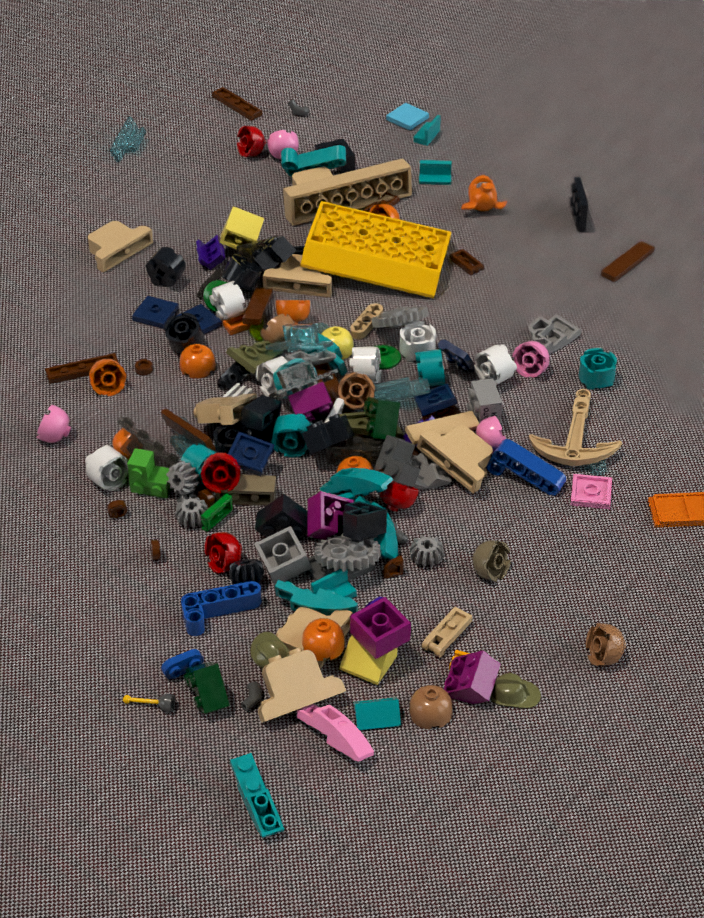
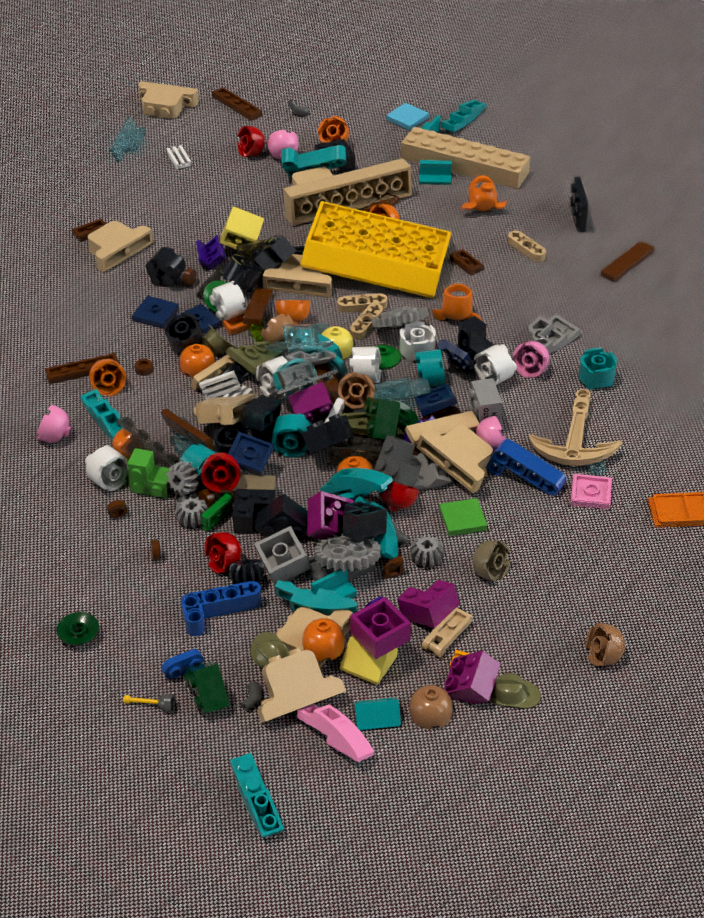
none -> dark green dish [56,612,99,646]
none -> reddish brown tile [72,218,106,242]
none -> teal slope [80,389,129,440]
none -> tan brick [138,81,199,119]
none -> white tile [166,145,191,169]
none -> reddish brown tile [183,268,197,286]
none -> tan plate [191,354,235,391]
none -> white tile [199,370,241,399]
none -> olive piece [202,324,237,354]
none -> black brick [232,489,276,534]
none -> orange cylinder [318,116,350,143]
none -> tan beam [337,294,388,313]
none -> dark green dish [393,400,419,427]
none -> magenta brick [397,580,460,628]
none -> tan brick [401,127,530,189]
none -> orange piece [432,283,482,321]
none -> bright green tile [439,498,488,536]
none -> teal slope [441,100,487,132]
none -> black brick [457,316,495,365]
none -> tan beam [508,230,546,262]

